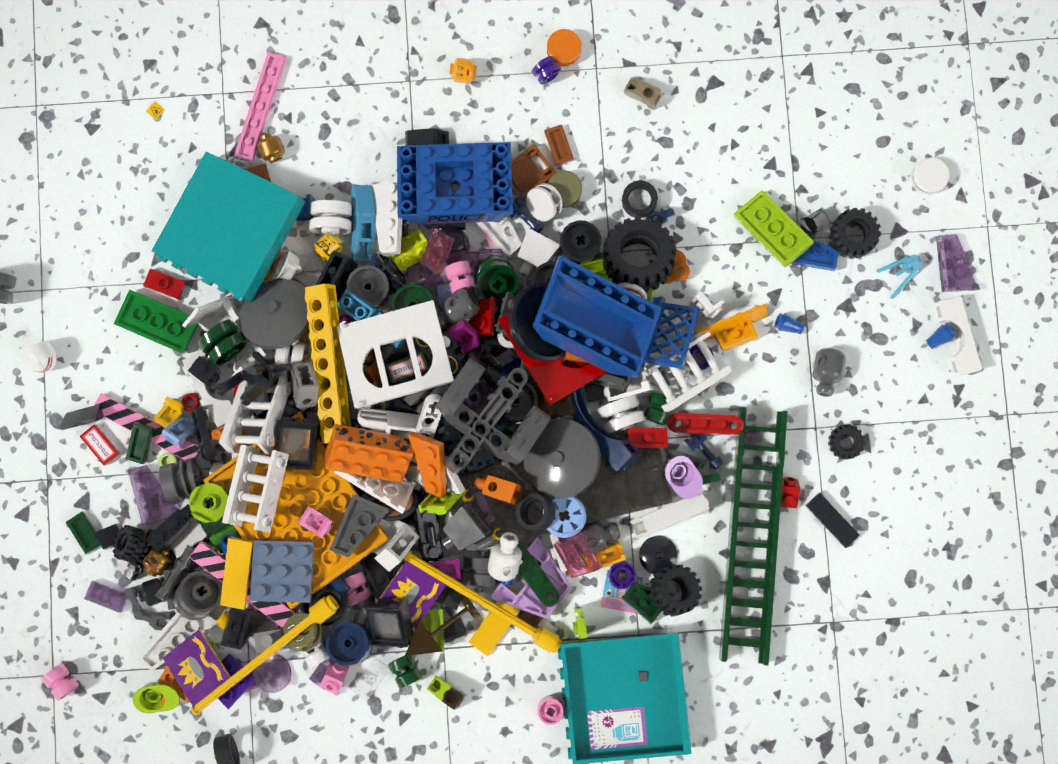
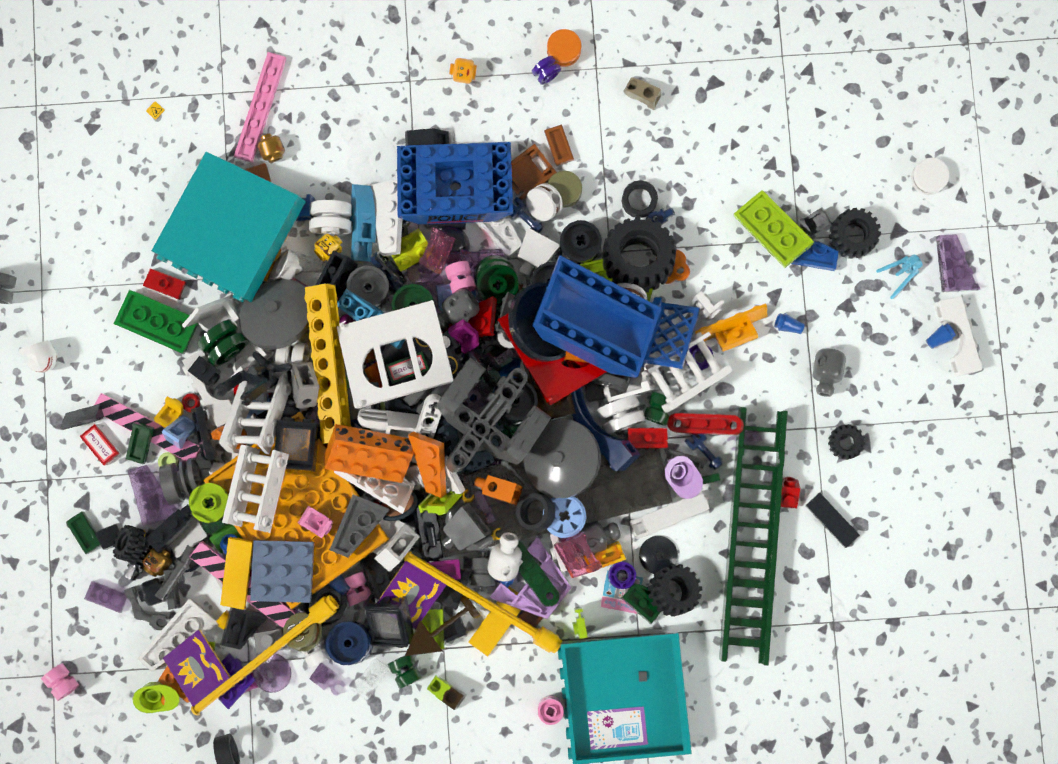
dark grey wheel [173,571,222,620] -> none
bright pink bracket [320,659,350,694] -> none

